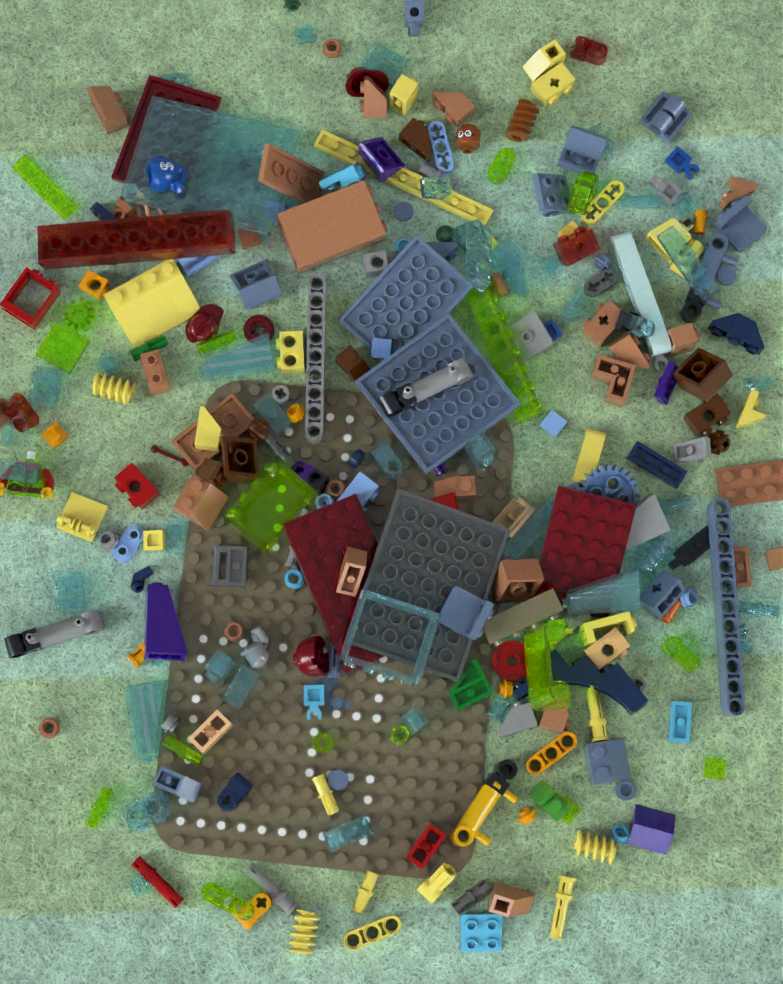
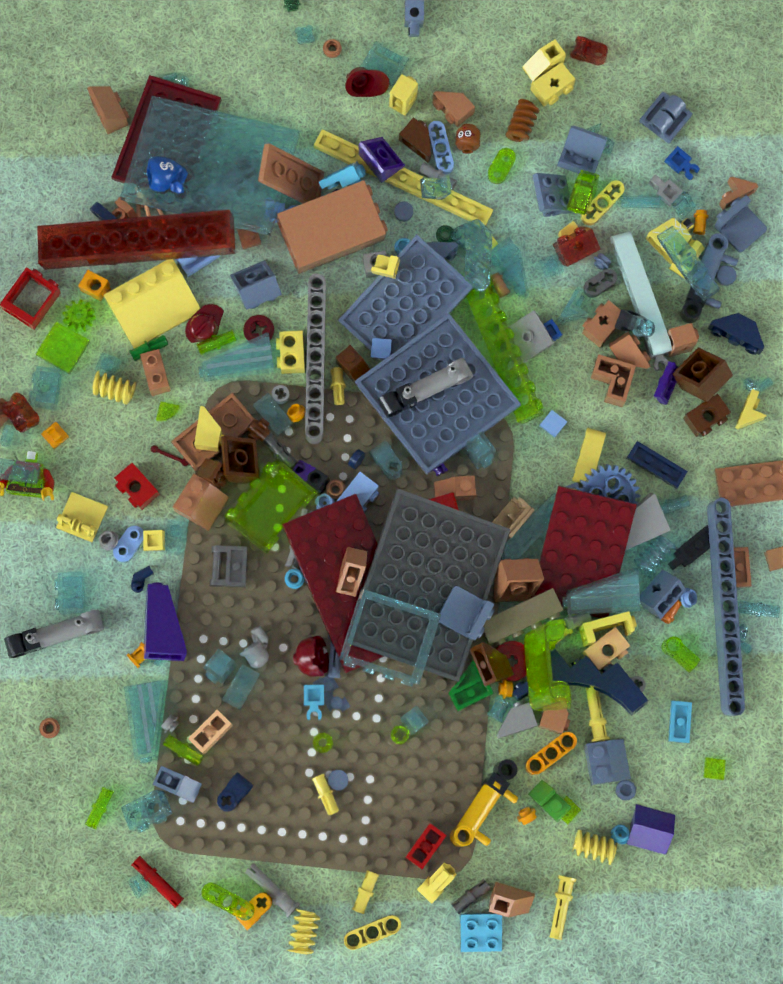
clear neon green tile [11,154,78,221] -> none
nougat plate [224,622,244,642] -> none
clear light blue slope [323,815,373,852] -> none
nougat slope [360,76,387,118] -> none
light grey slope [673,437,711,463] -> none
reddish brown gear [707,429,730,455] -> none
none -> clear neon green tile [156,401,180,422]
none -> light yellow axle [330,367,346,405]
none -> light yellow panel [371,255,400,279]
none -> reddish brown slope [469,642,514,686]

